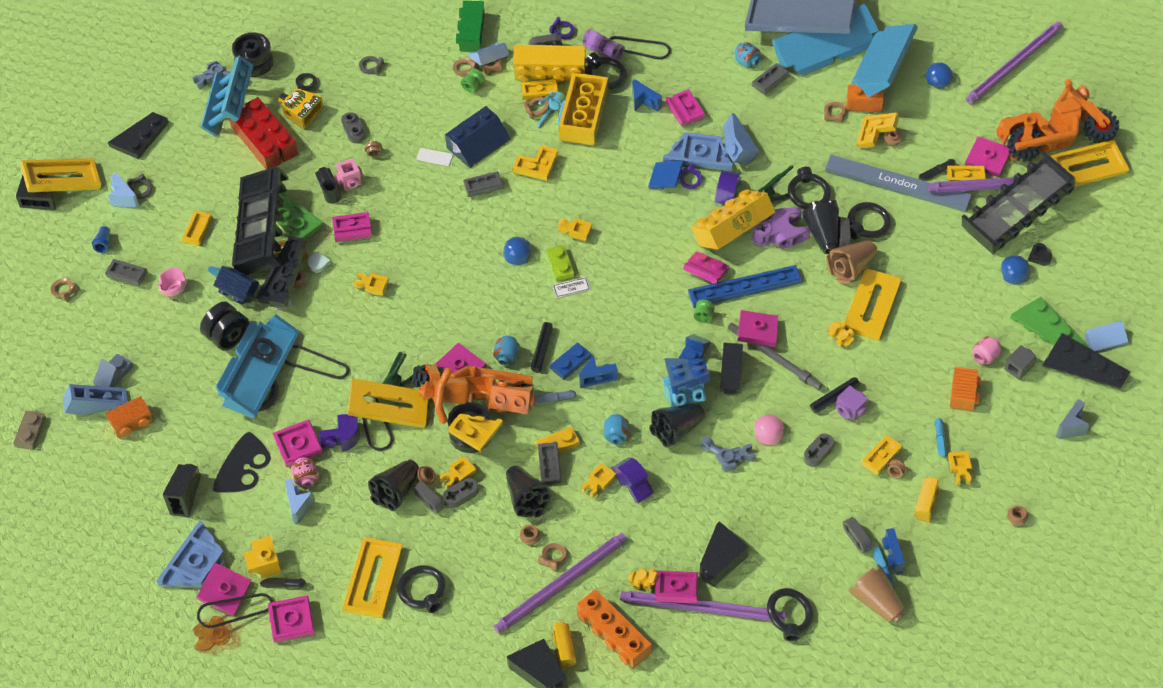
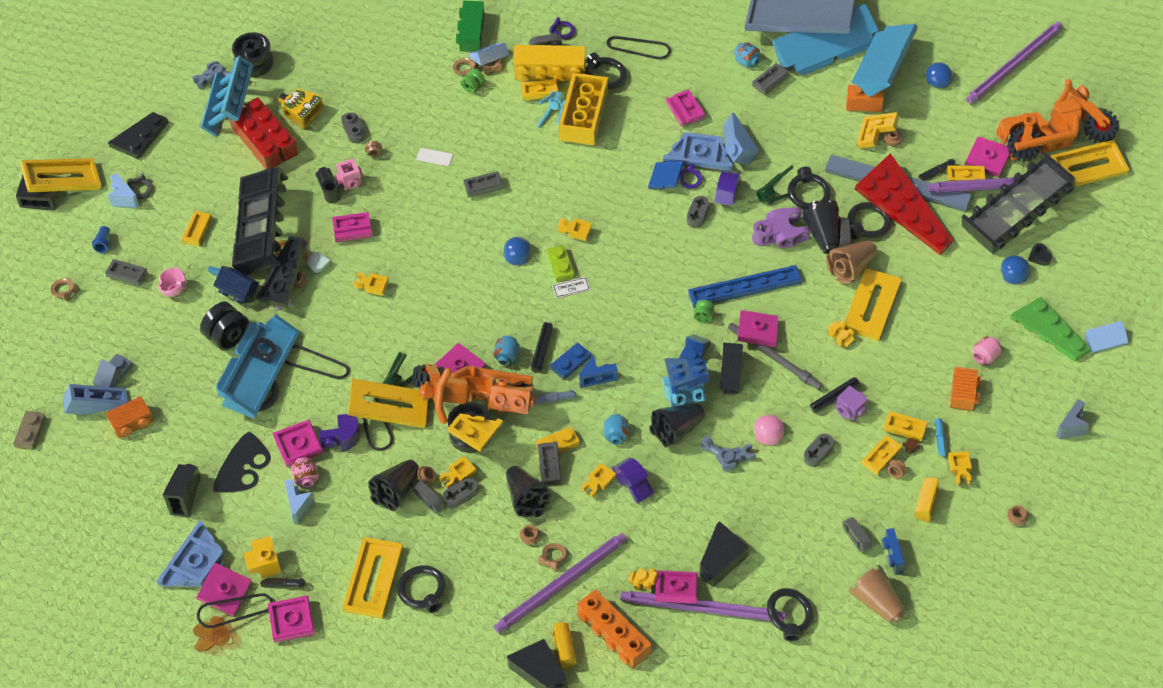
bright green wing [260,193,324,240] -> none
black piece [295,73,317,91] -> none
dark grey piece [359,56,384,75] -> none
dark blue slope [445,106,510,168] -> none
yellow plate [512,145,558,181] -> none
medium nougat piece [523,97,549,119] -> none
medium lavender piece [583,29,625,60] -> none
blue slope [632,79,662,112] -> none
dark pink plate [683,251,729,284] -> none
yellow brick [691,190,775,250] -> none
medium nougat piece [824,102,845,123] -> none
dark azure piece [873,546,894,586] -> none
dark grey brick [1004,345,1037,380] -> none
black wing [1042,333,1131,389] -> none
none -> dark grey beam [687,196,709,228]
none -> red wing [854,153,953,255]
none -> yellow plate [883,411,928,442]
none -> reddish brown piece [902,438,920,454]

